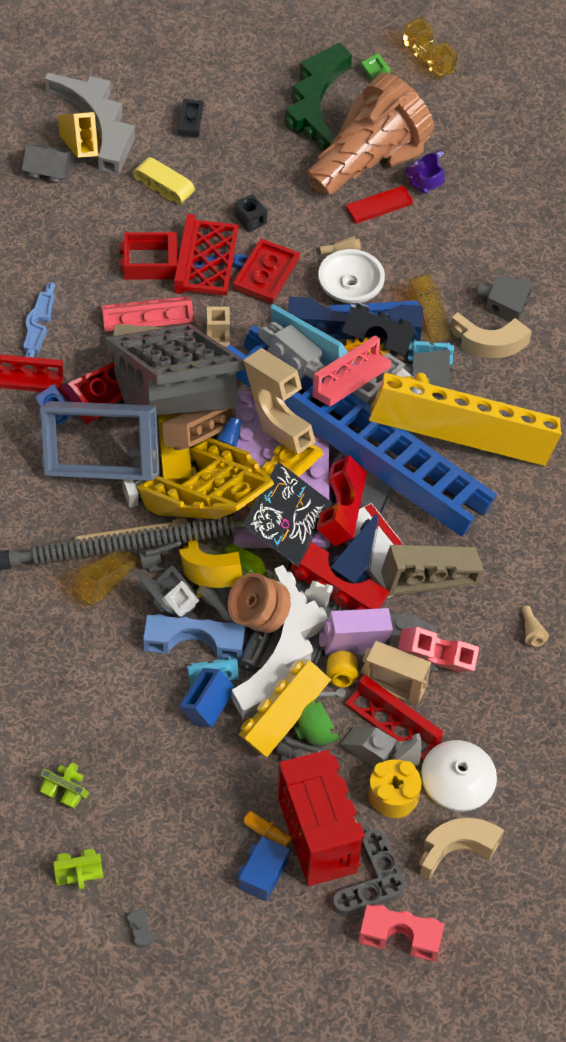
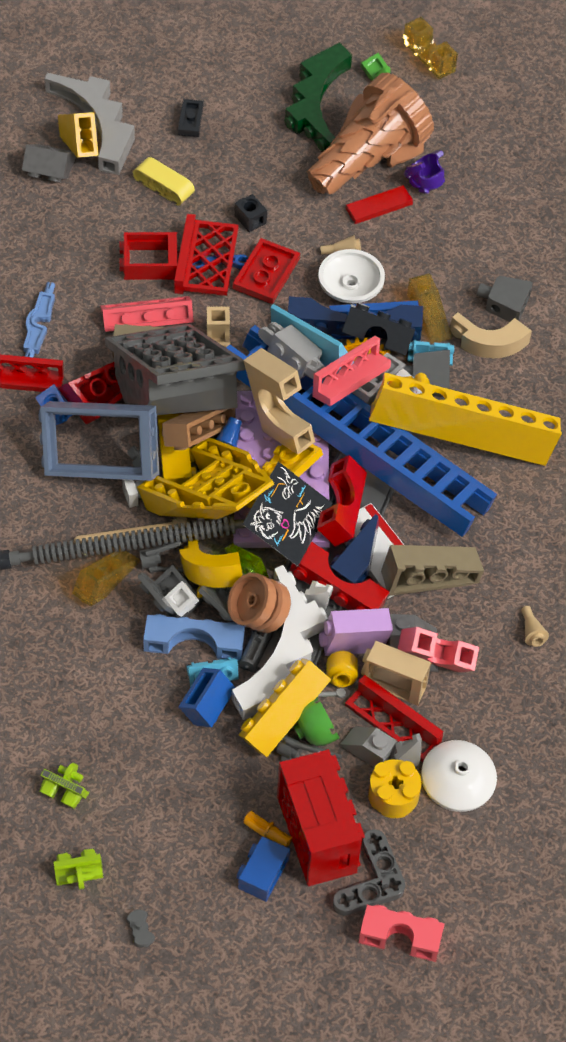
tan arch [419,818,504,880] -> none

